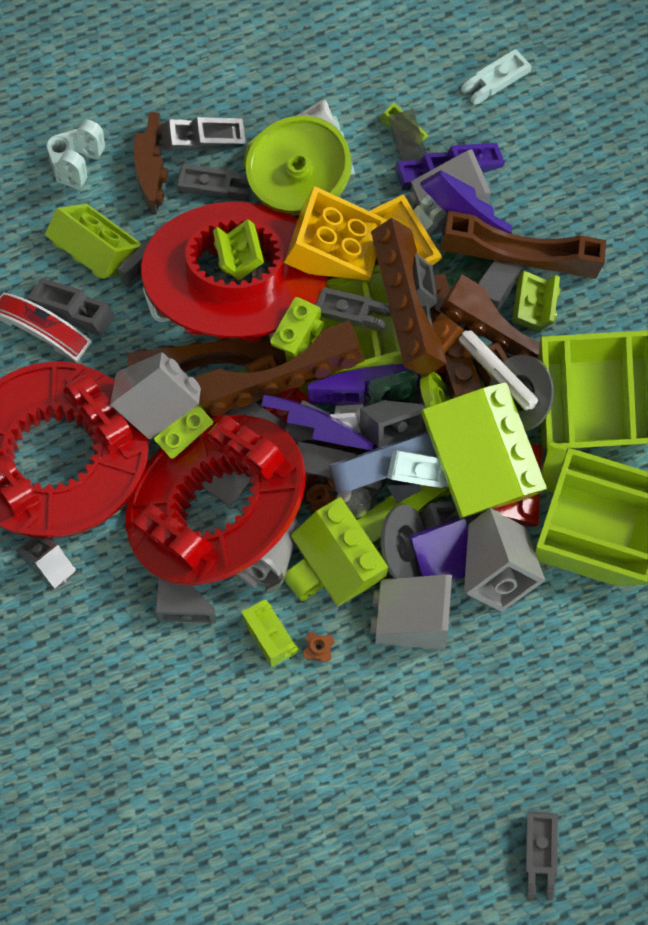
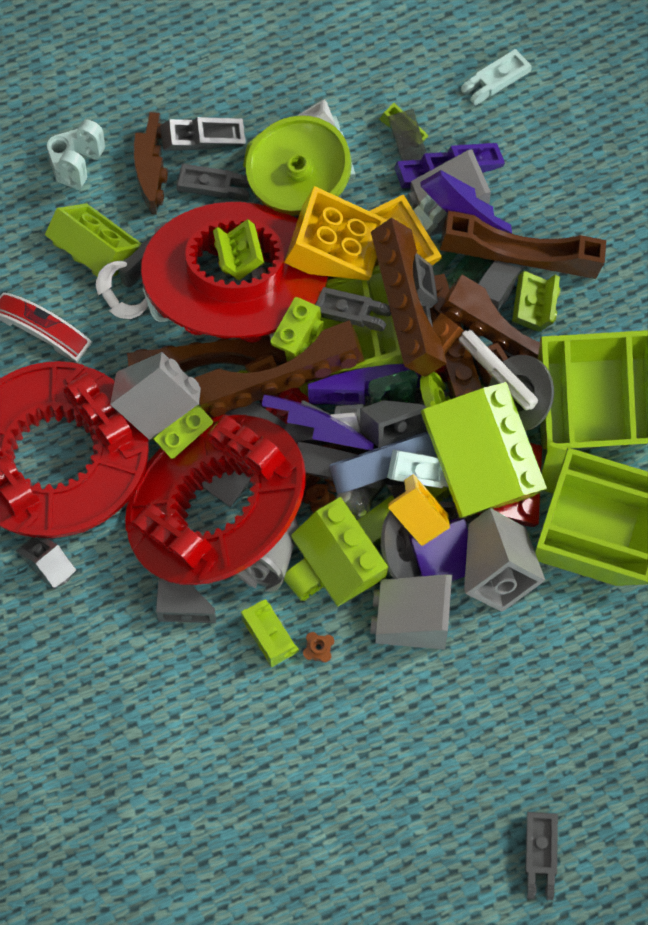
dark grey slope [28,278,115,337] -> none
none -> white piece [96,261,148,319]
none -> yellow panel [388,474,450,545]

